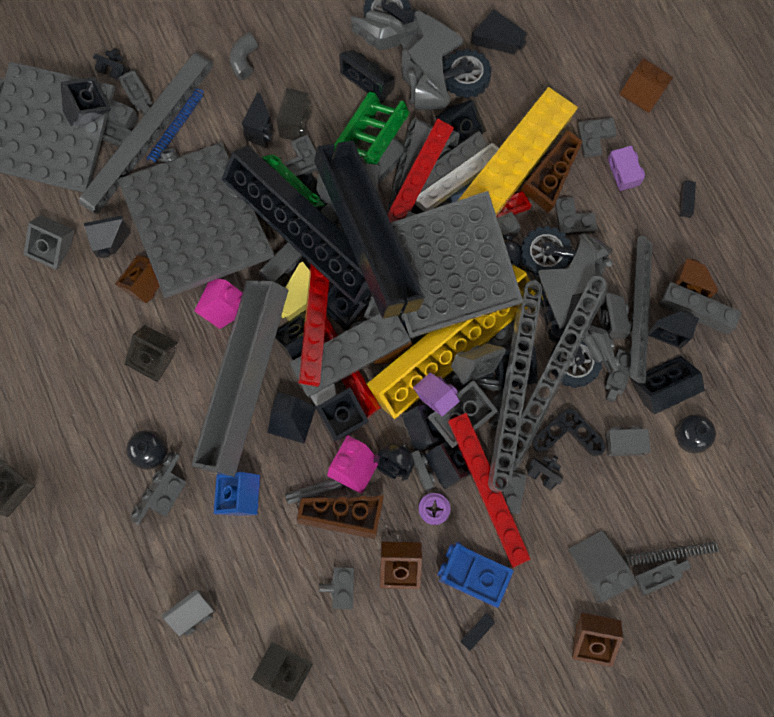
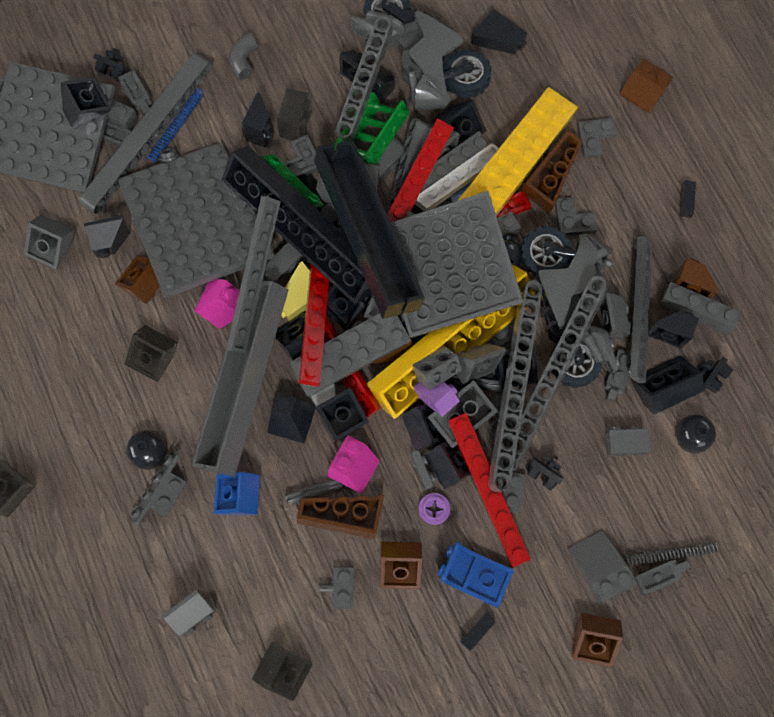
black cylinder [373,443,414,481] -> none
black beam [532,409,606,456] -> none
medium lavender brick [607,146,645,191] -> none
none -> dark grey plate [226,196,281,353]
none -> dark grey beam [336,15,393,142]
none -> dark grey brick [412,346,462,390]
none -> black hips [698,357,733,393]

